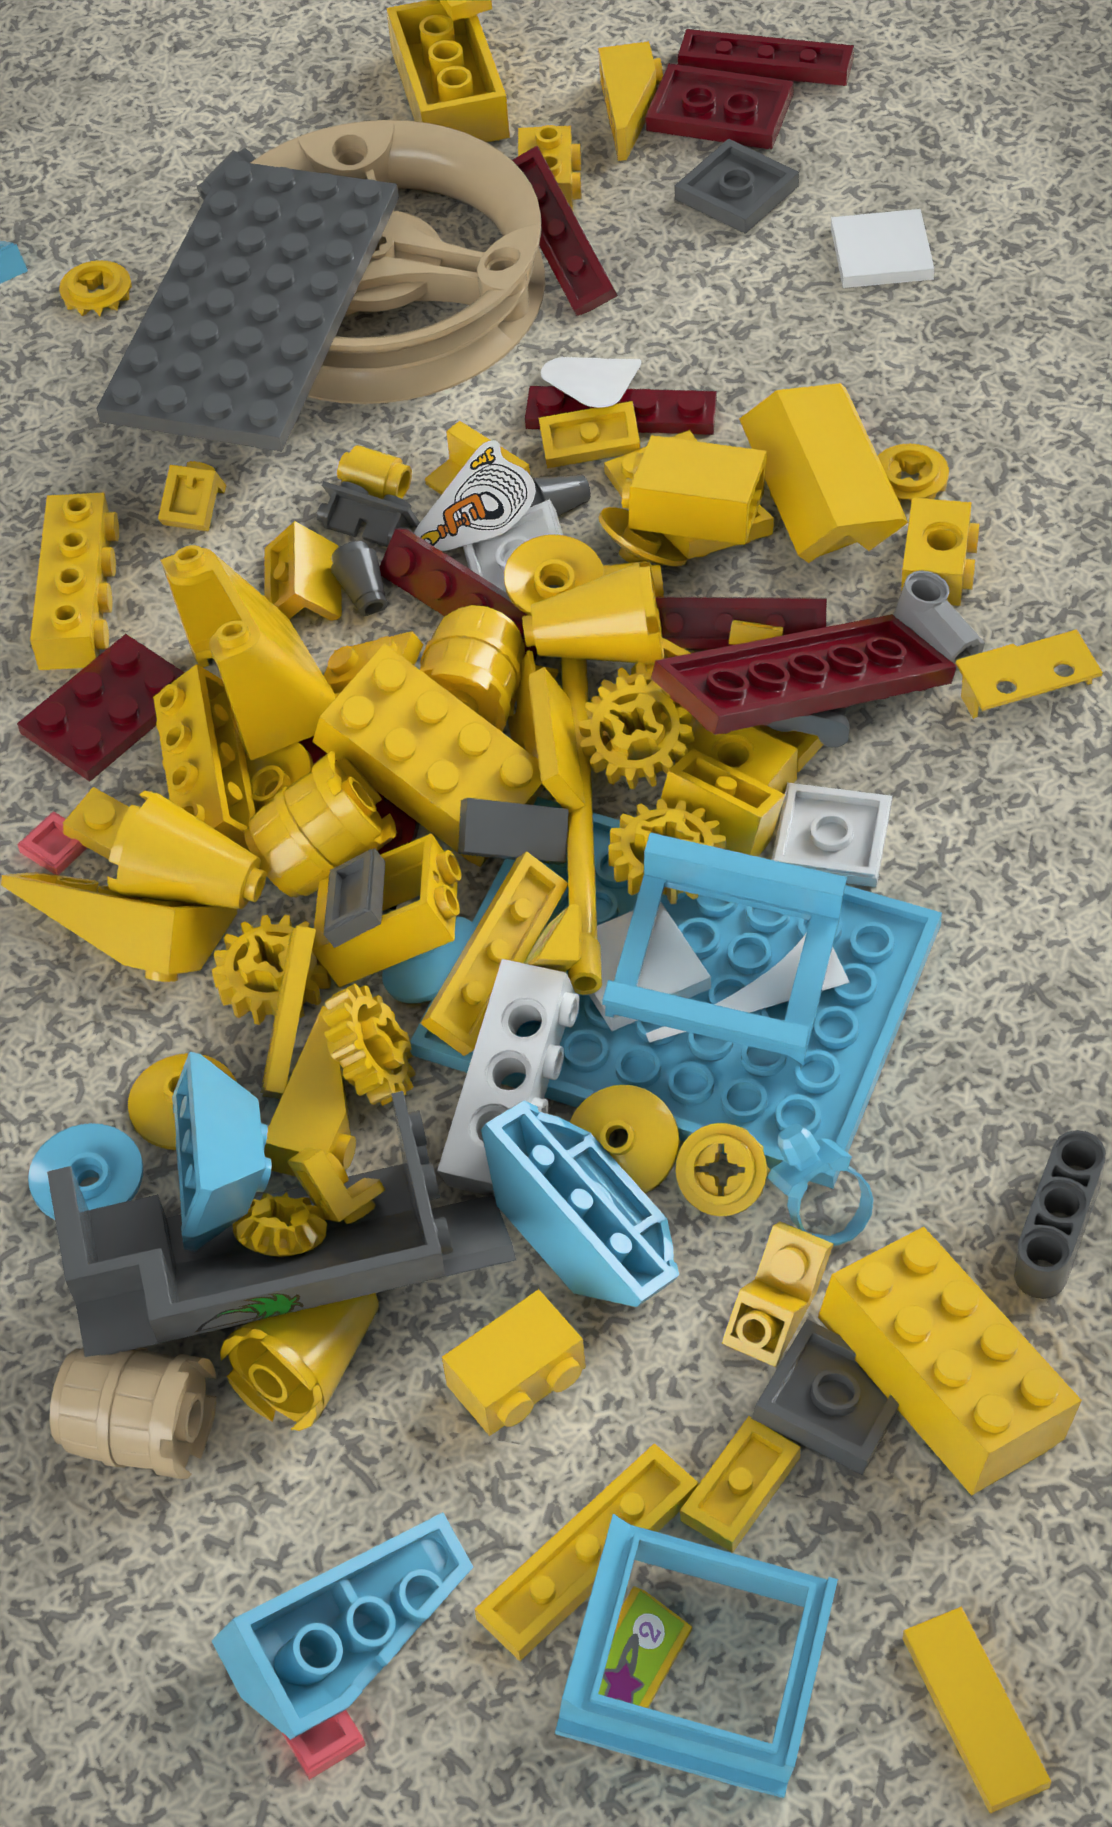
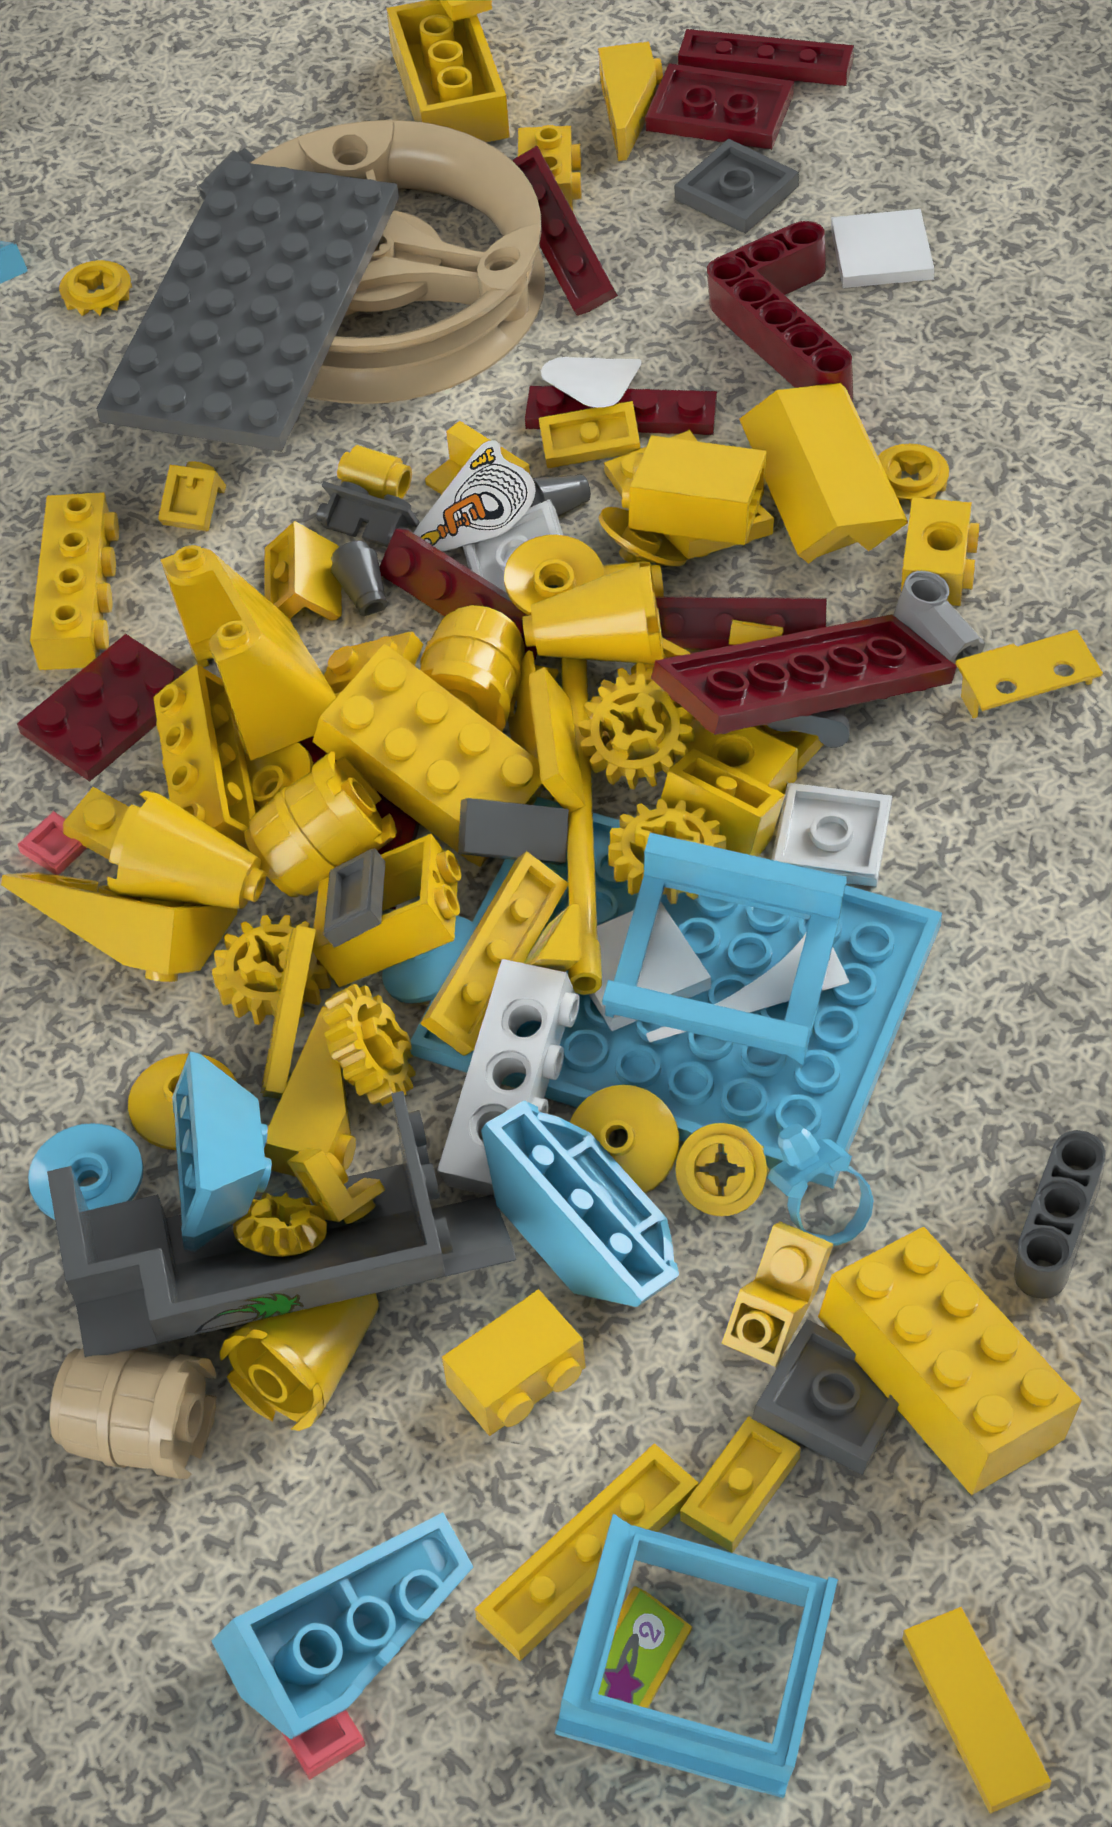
none -> dark red beam [707,221,854,401]

